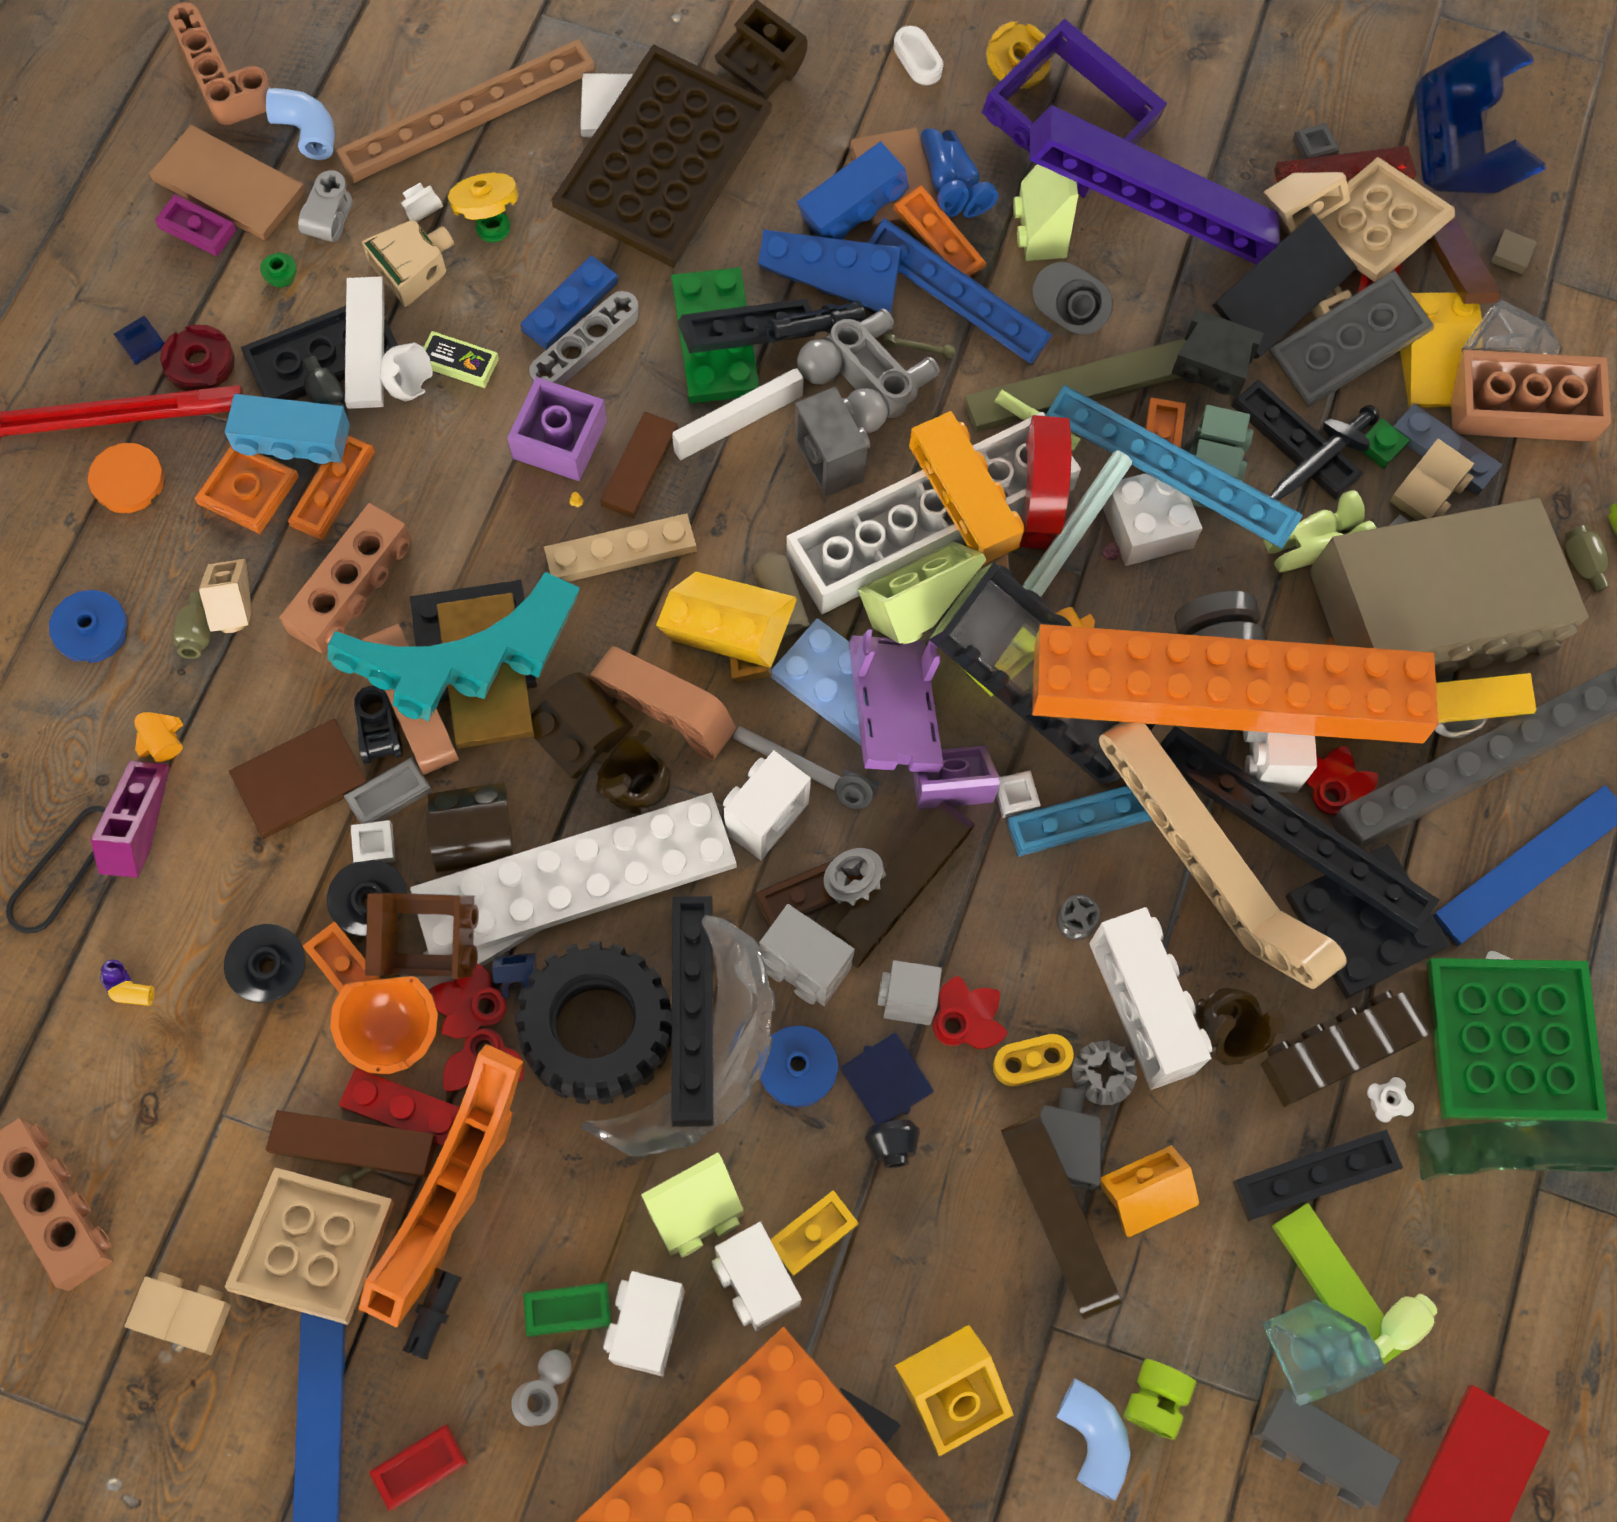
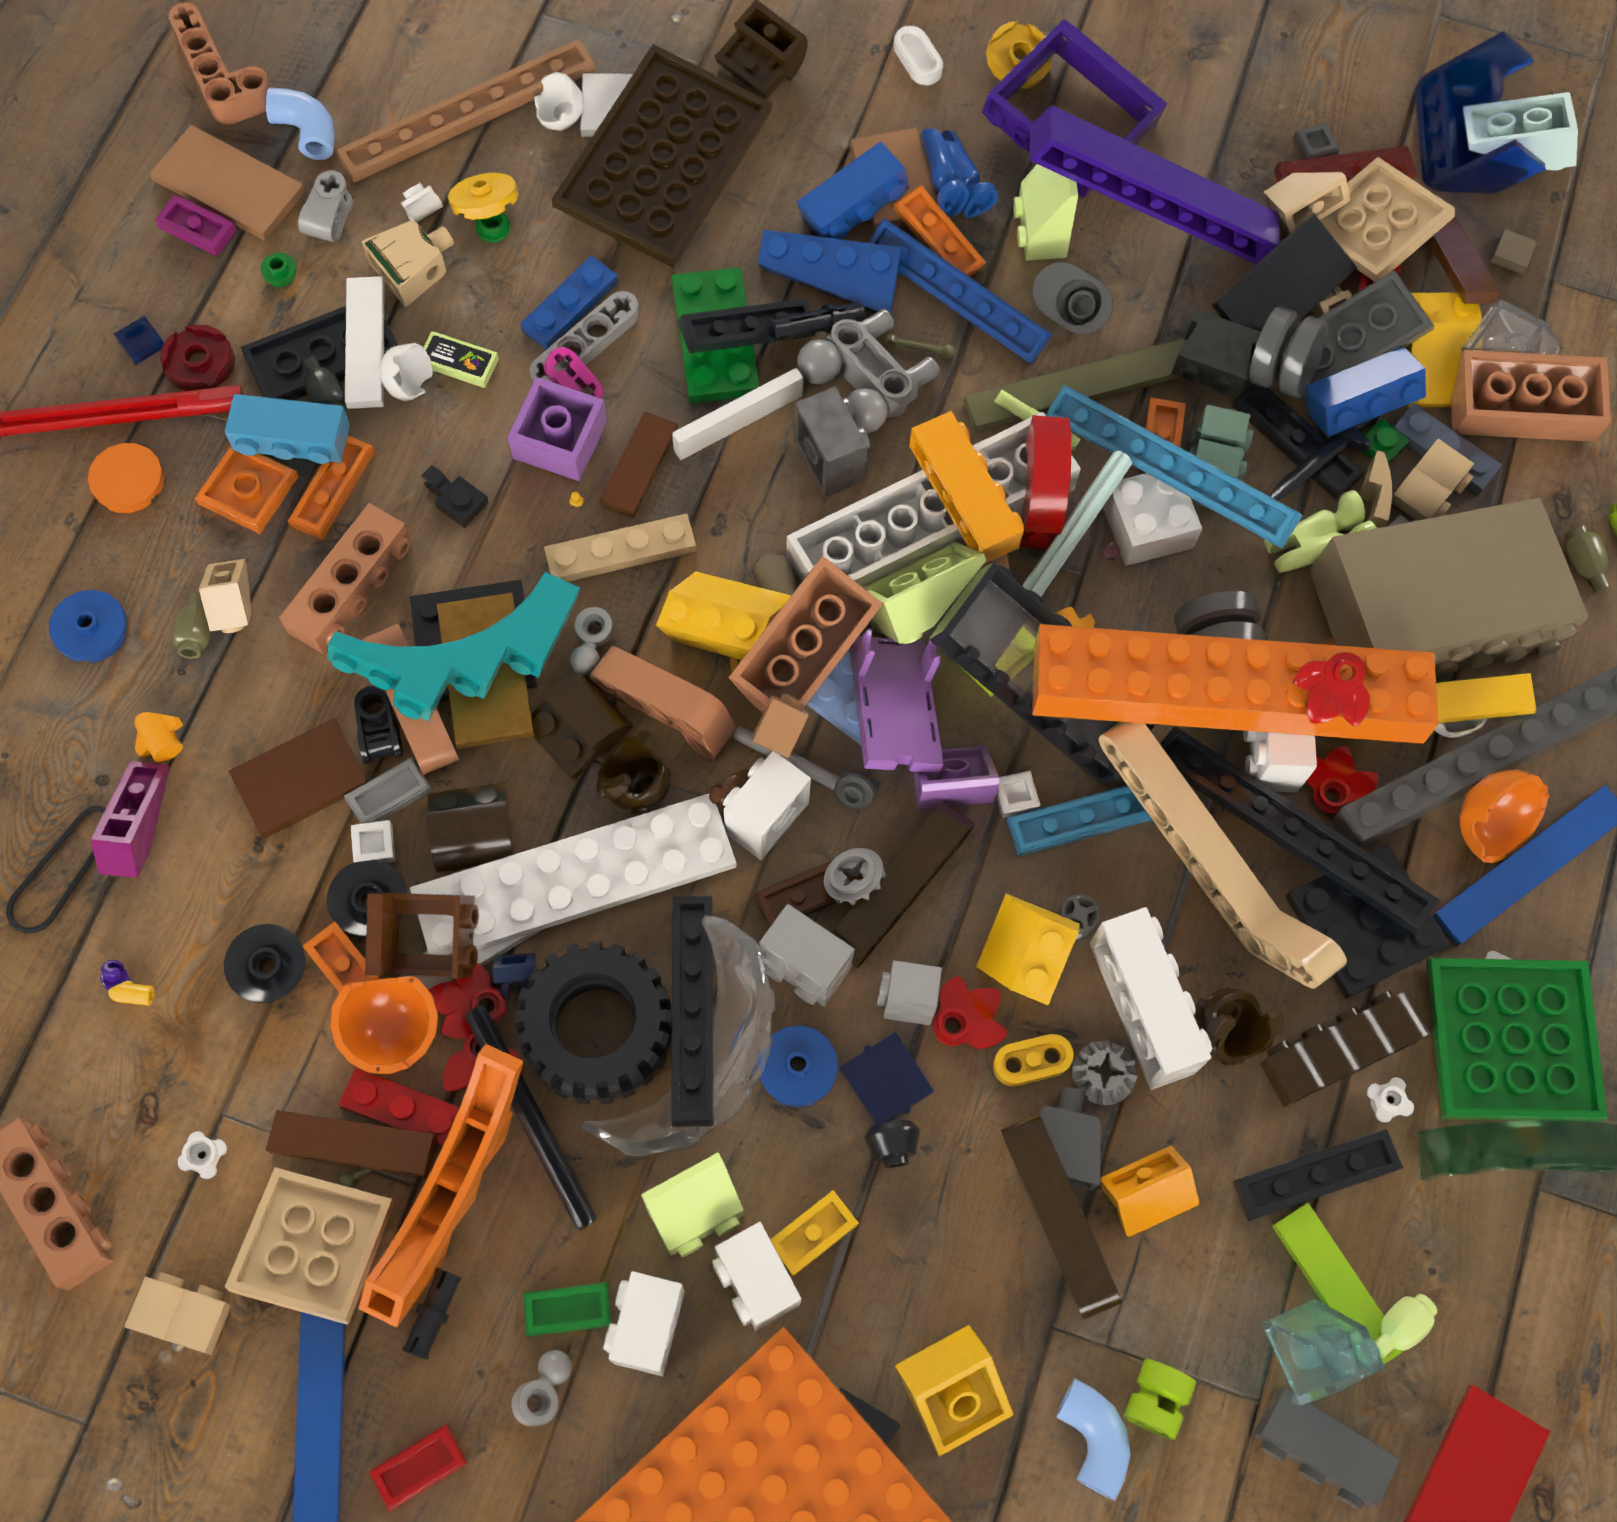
none -> white plate [178,1131,227,1179]
none -> black plate [422,465,489,528]
none -> black axle [466,1005,596,1230]
none -> white hair [534,72,584,131]
none -> dark pink beam [544,347,603,399]
none -> light grey plate [570,607,614,675]
none -> reddish brown arm [709,769,750,808]
none -> nougat slope [728,556,883,713]
none -> medium nougat brick [752,693,809,758]
none -> yellow slope [976,894,1080,1005]
none -> dark grey wheel [1249,306,1328,399]
none -> red plate [1293,652,1370,727]
none -> blue brick [1305,346,1426,437]
none -> tan slope [1359,450,1392,528]
none -> orange cylinder [1459,769,1550,863]
none -> light aqua slope [1463,92,1578,170]

